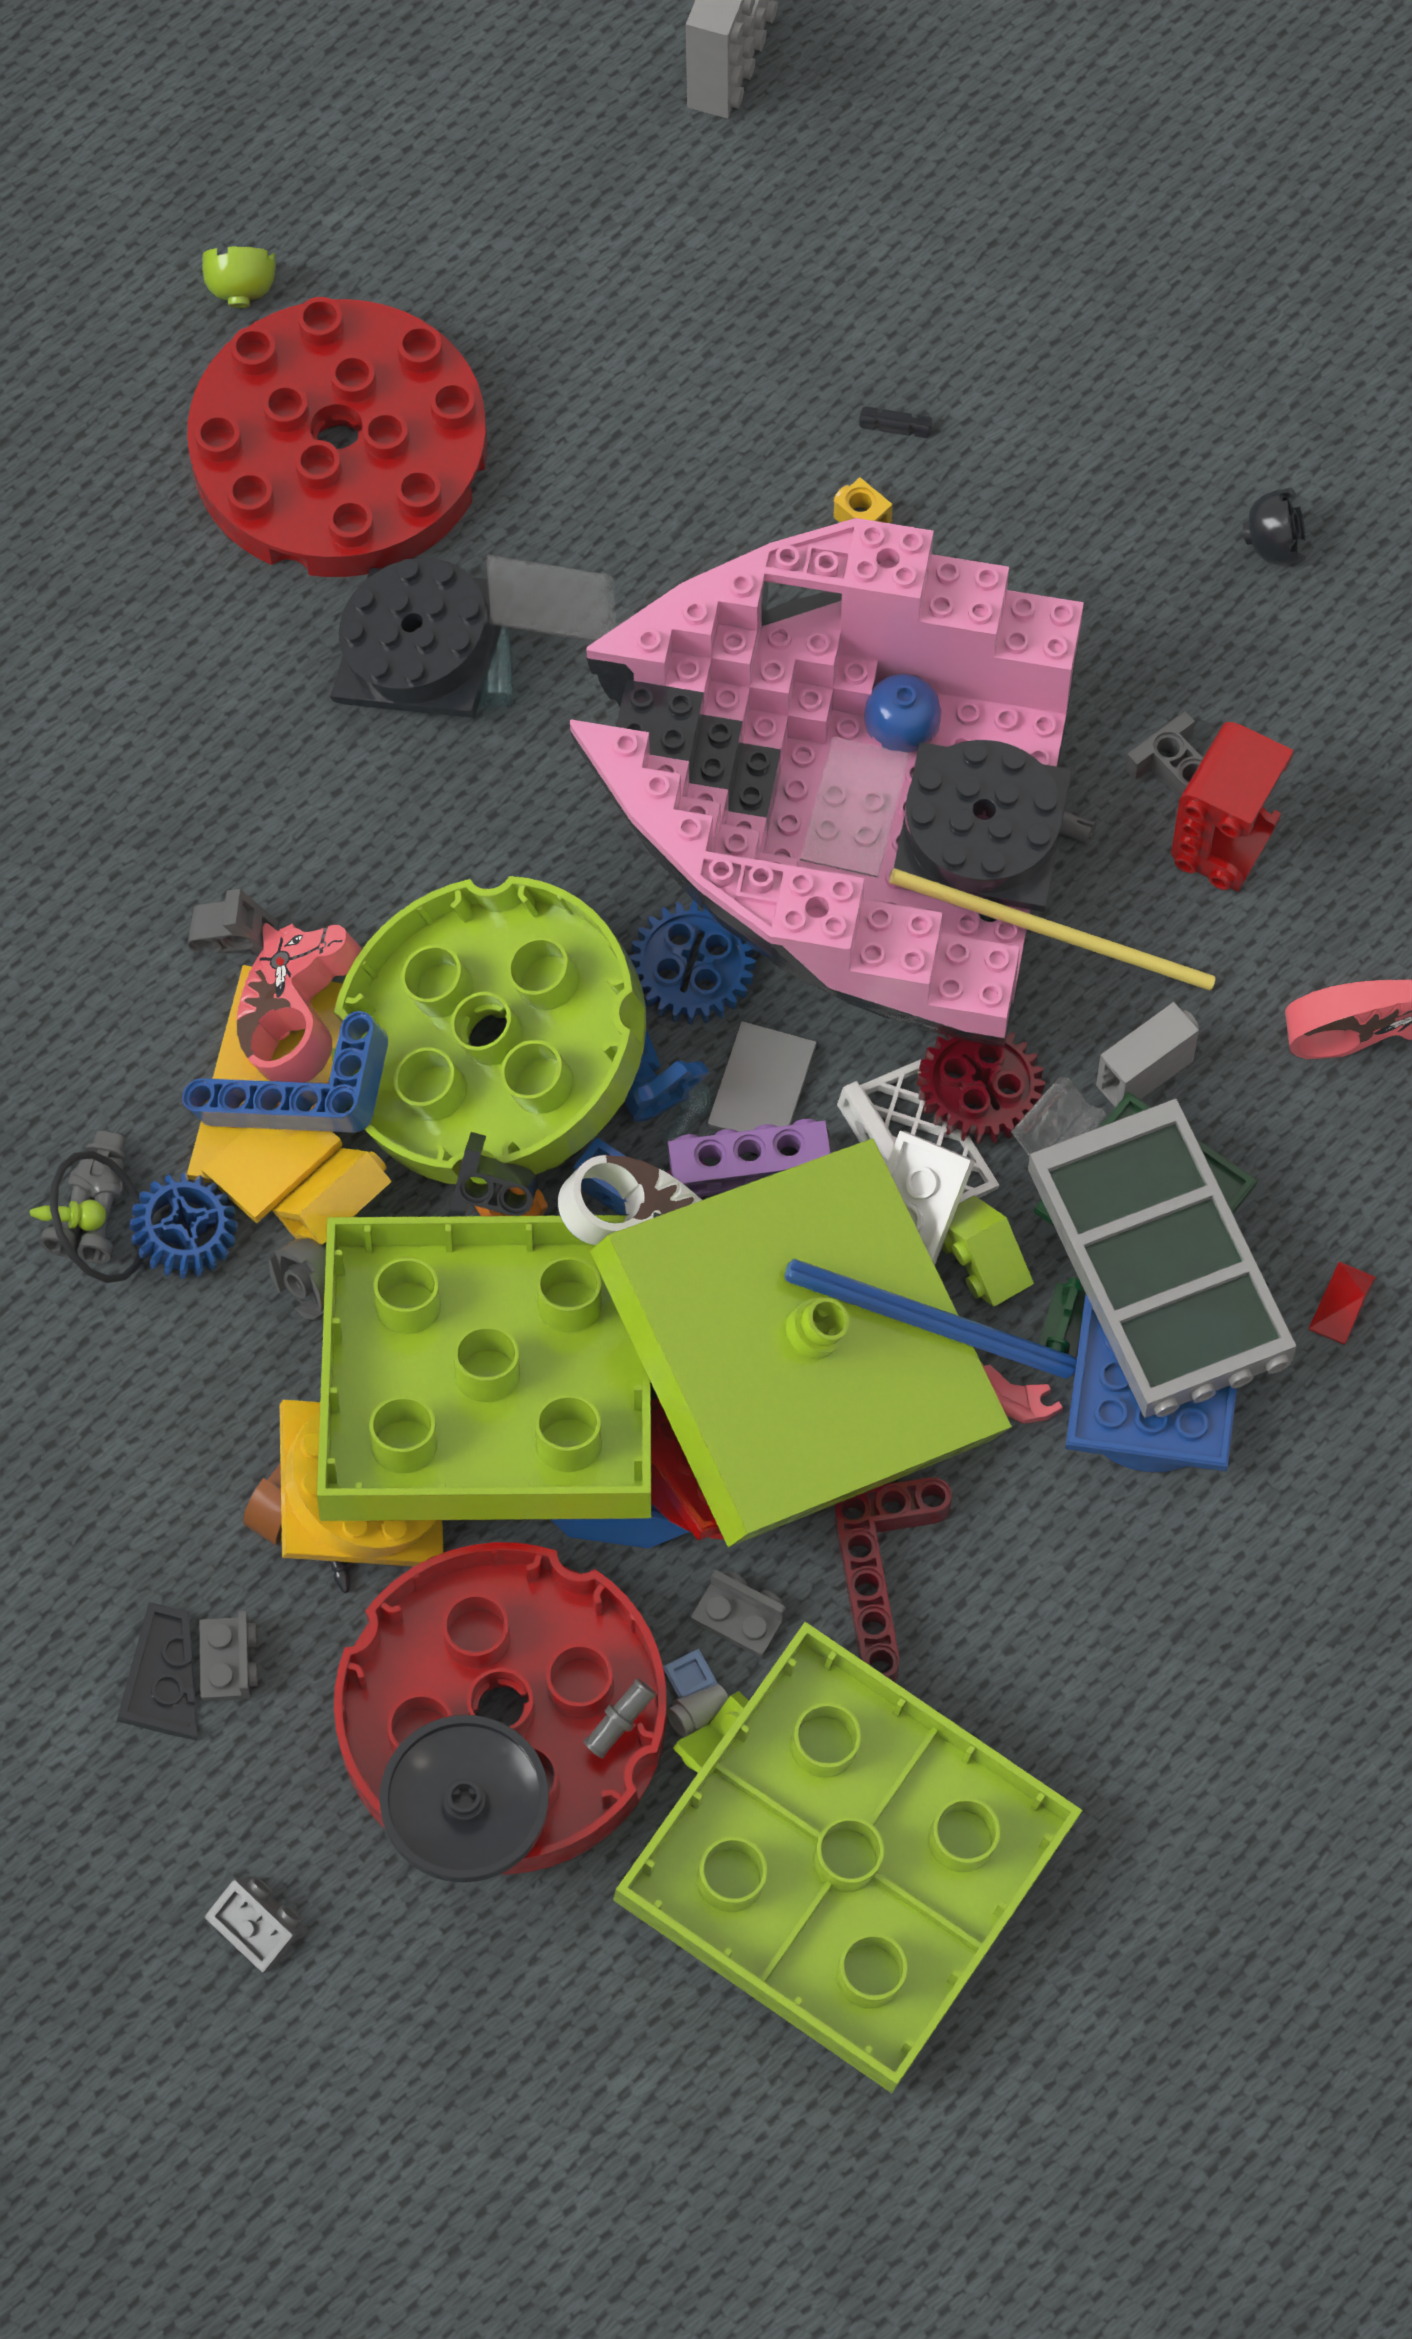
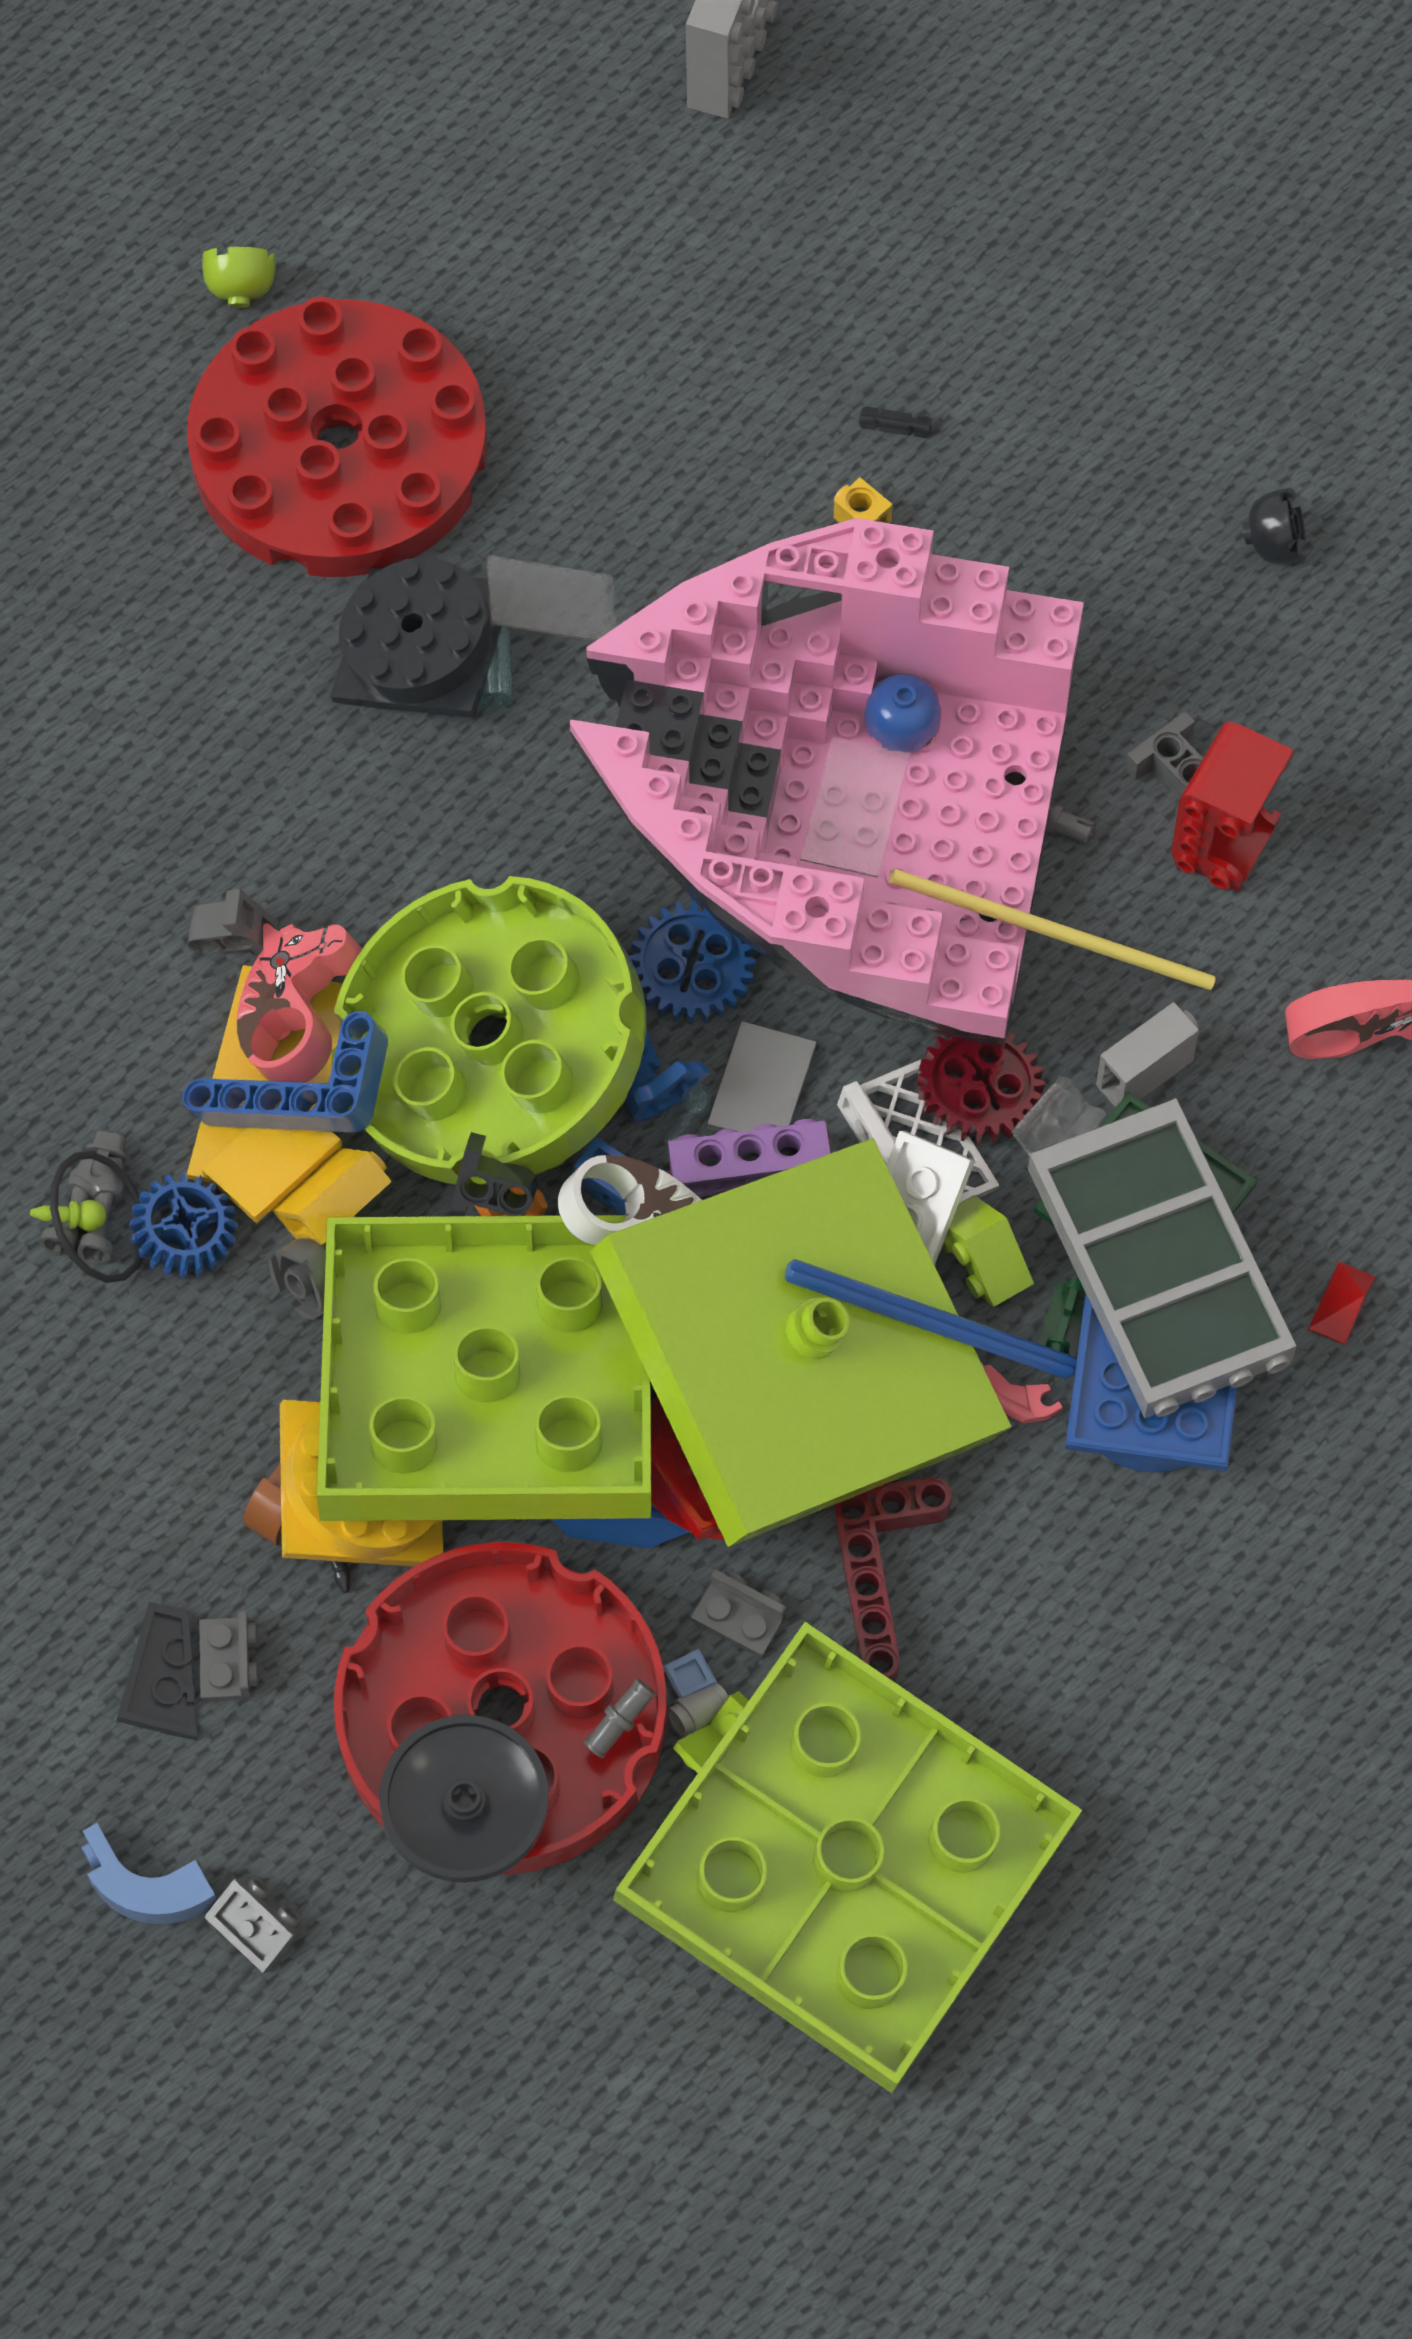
black piece [893,740,1072,912] -> none
none -> medium blue arch [81,1823,217,1924]

